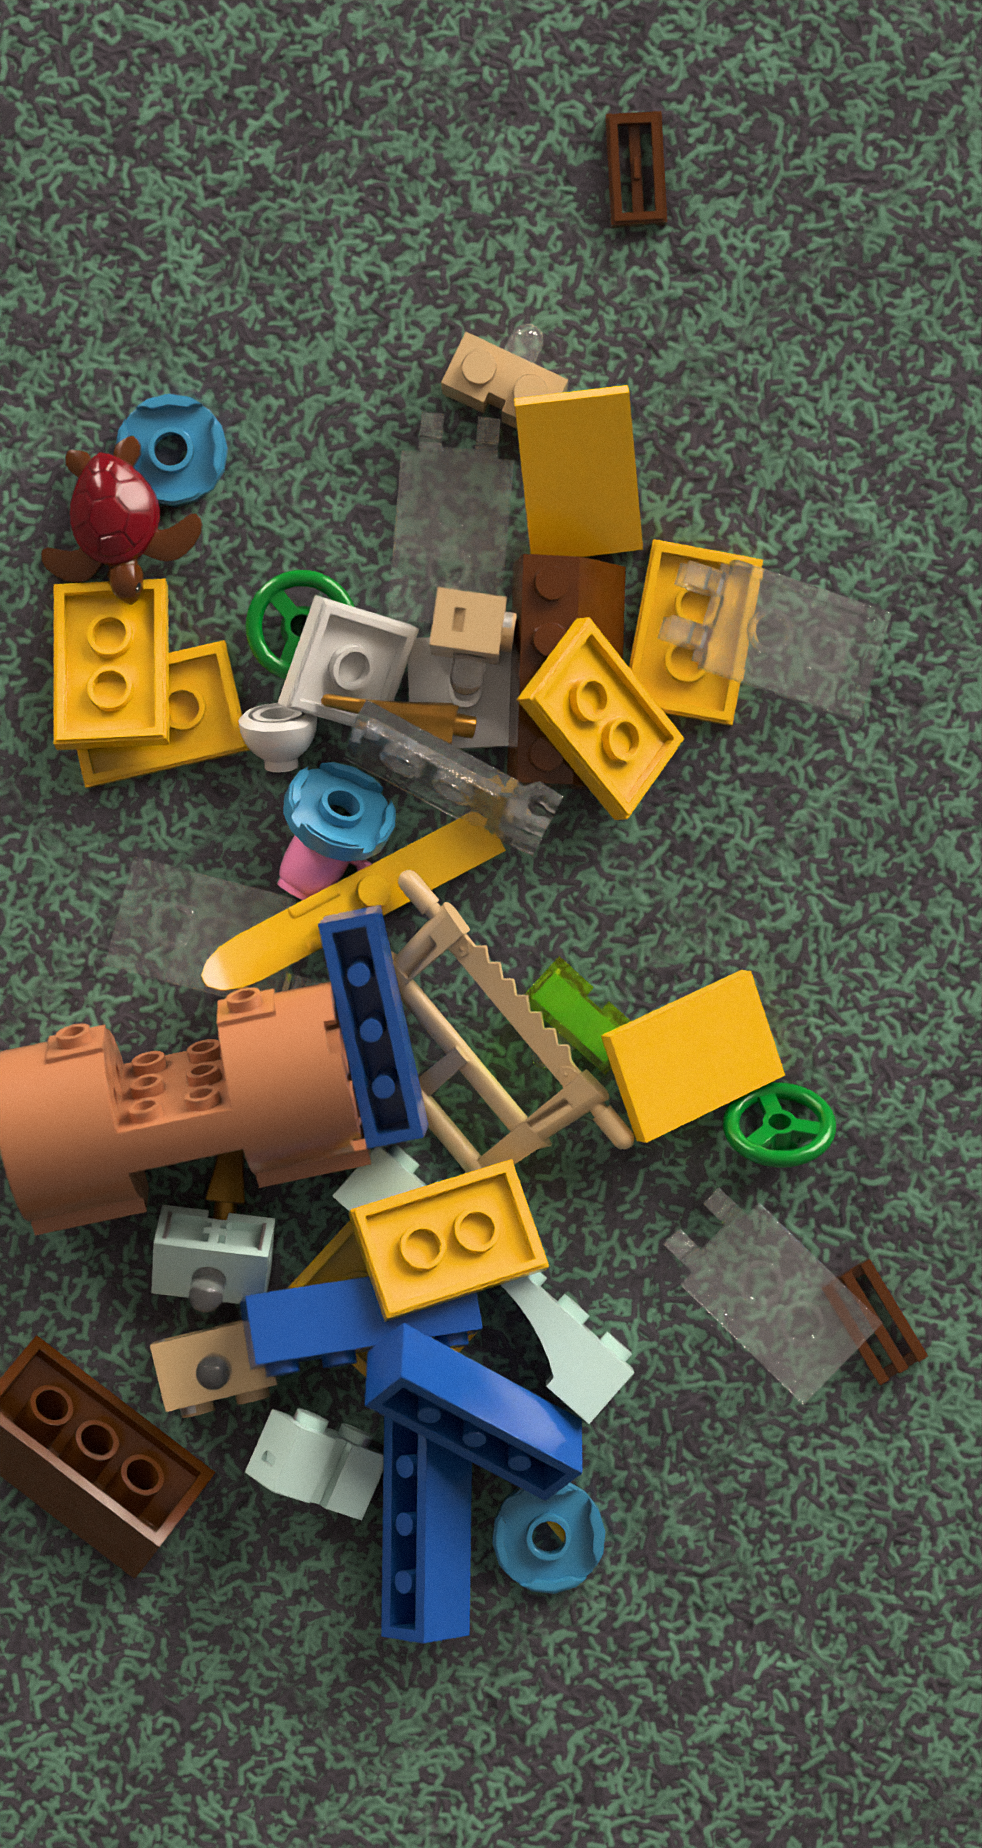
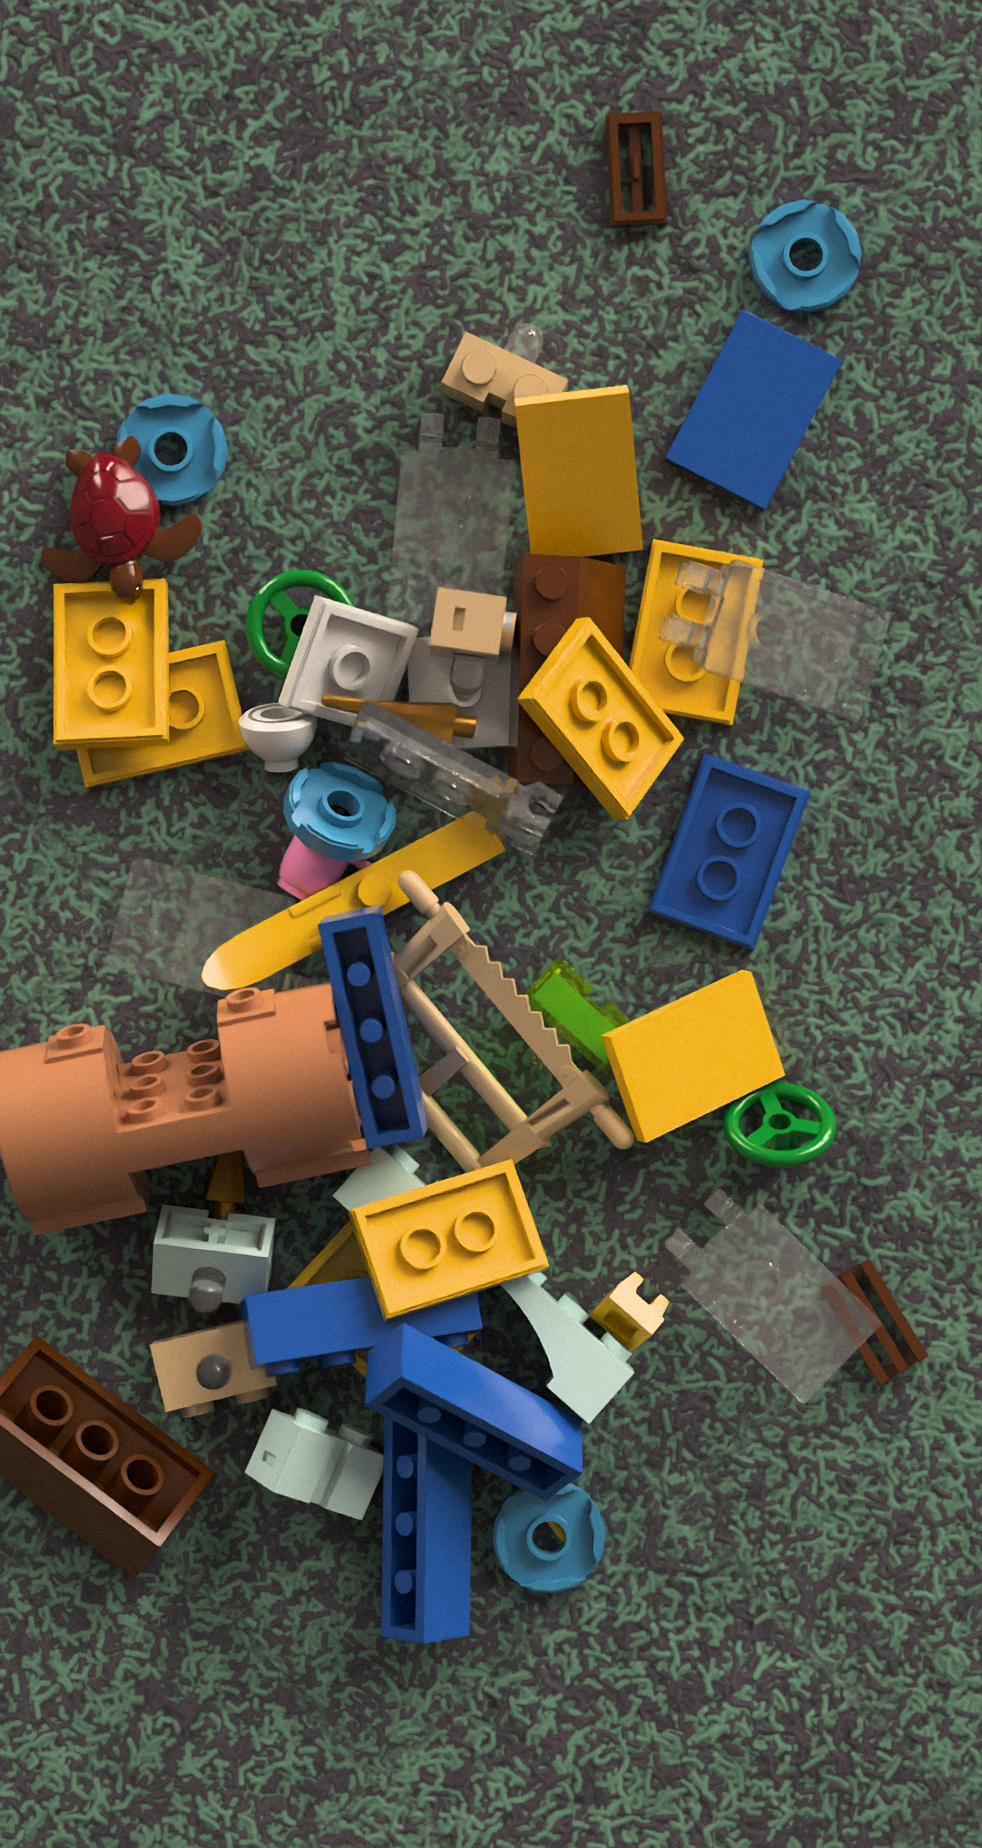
none -> yellow tile [589,1272,669,1352]
none -> blue tile [647,753,811,951]
none -> blue tile [665,309,843,512]
none -> dark azure tile [749,200,862,314]

